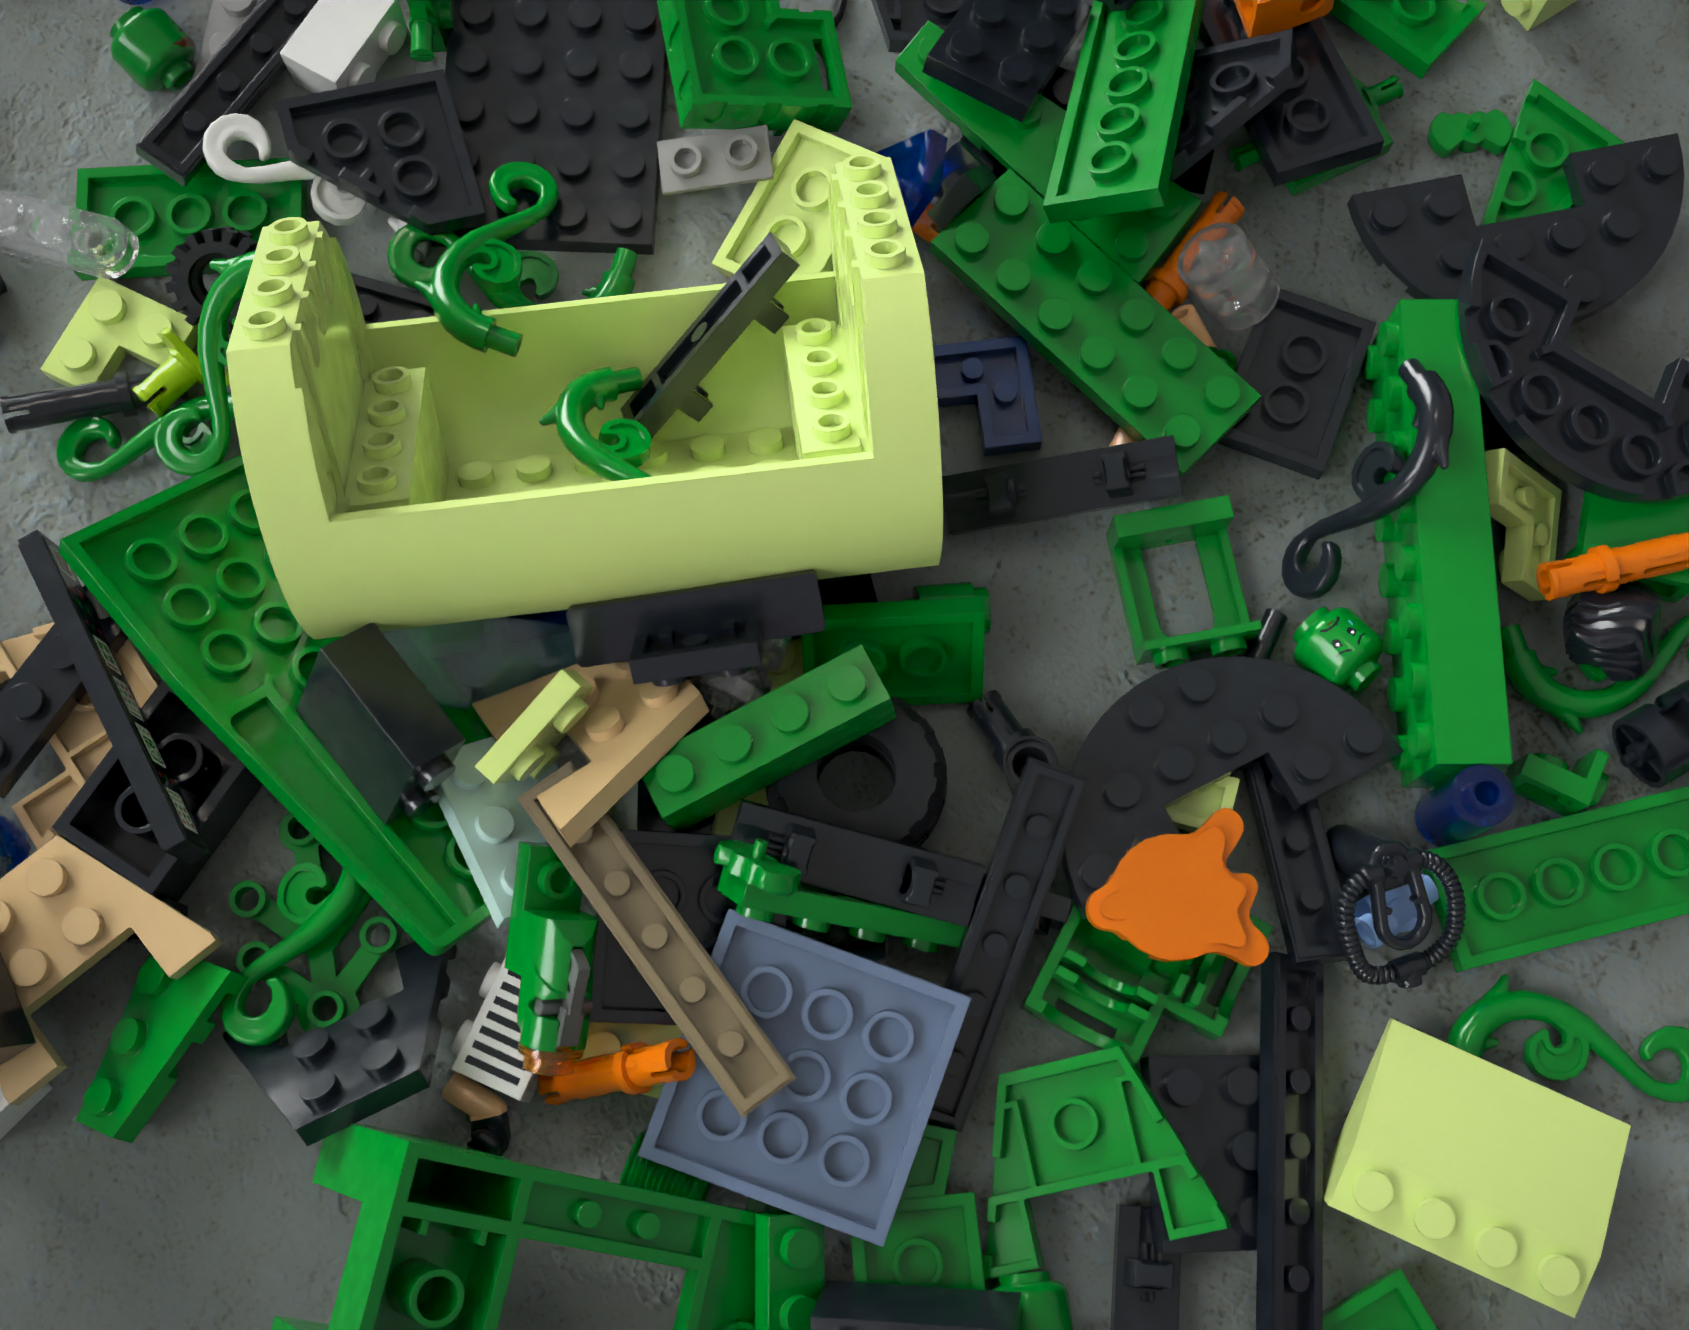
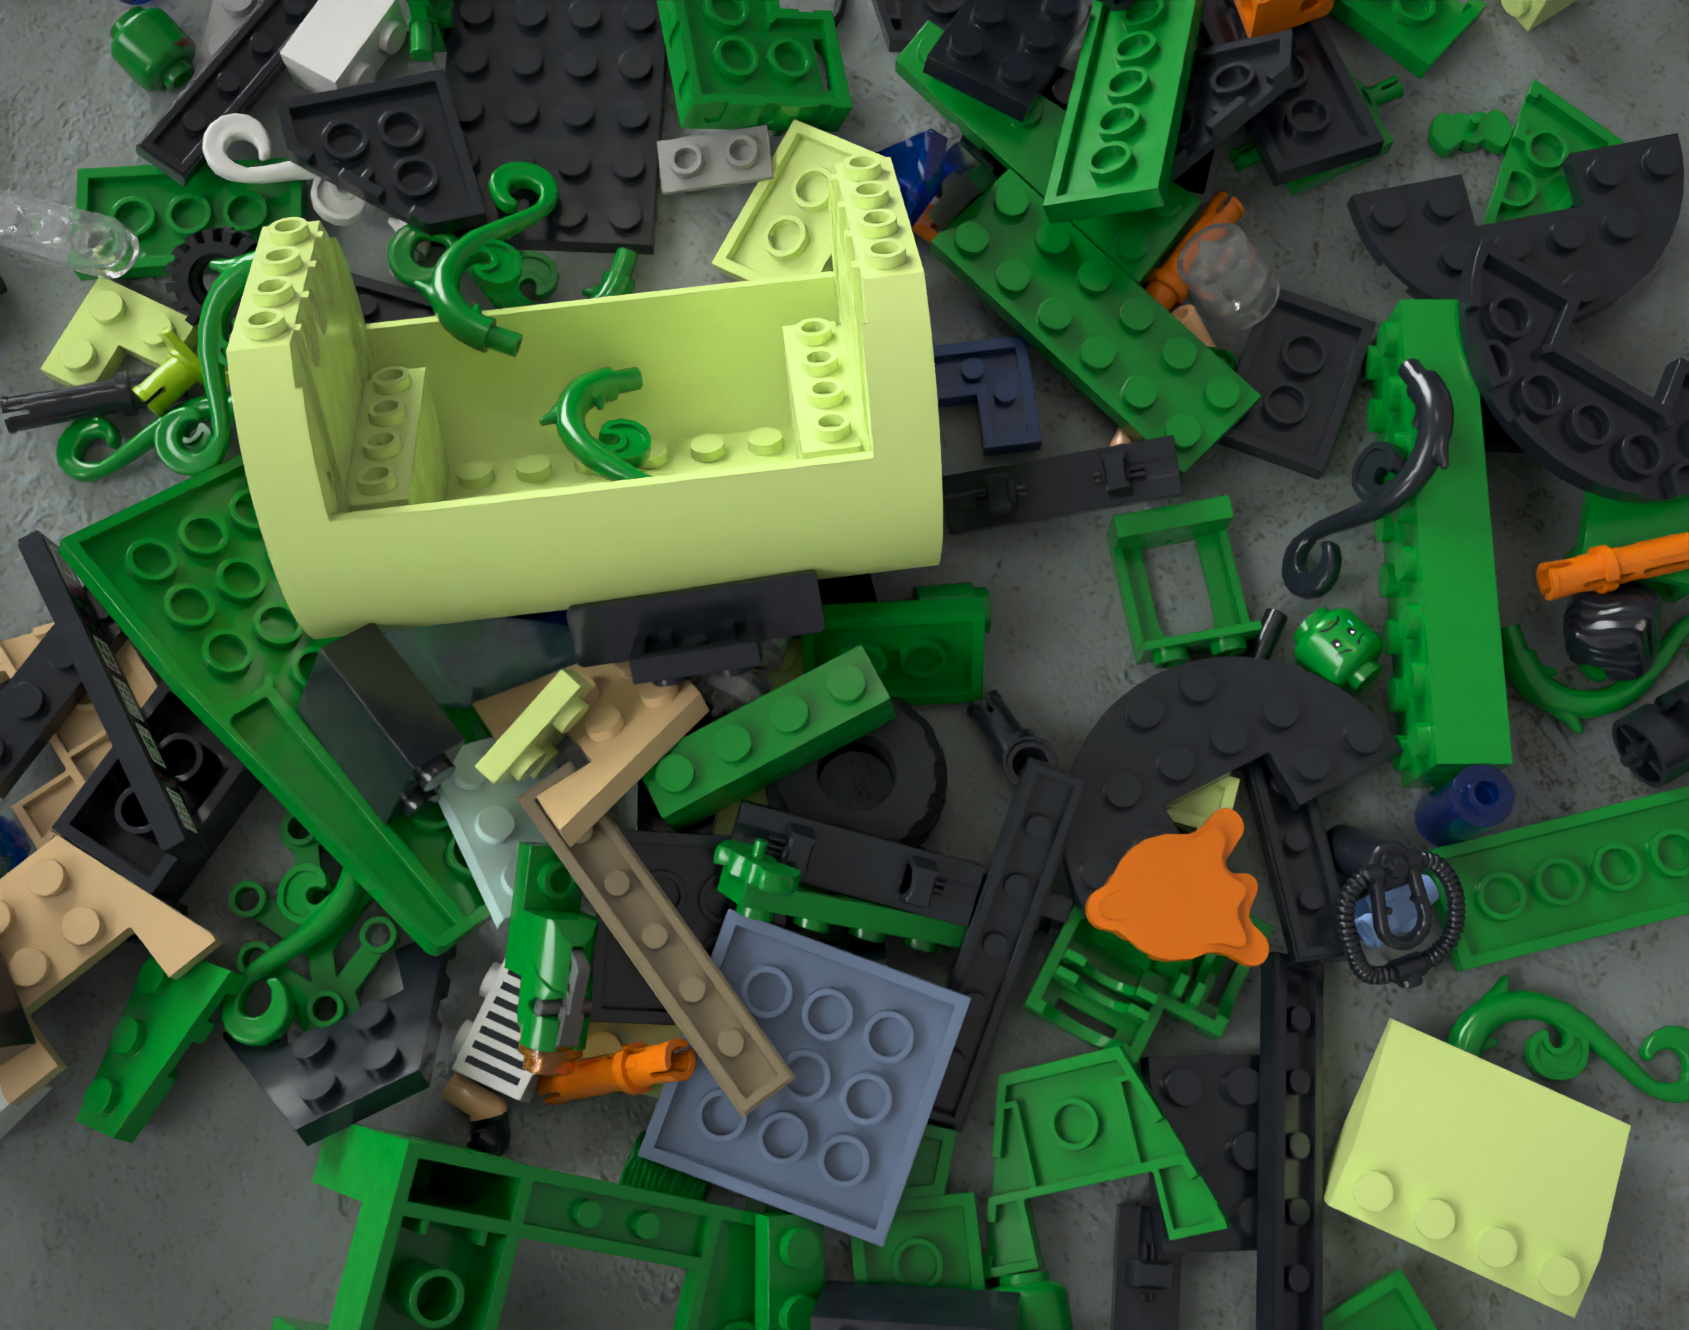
hinge [620,232,800,439] -> none
yellowish green plate [1485,448,1562,601] -> none
green bracket [1500,748,1609,817] -> none

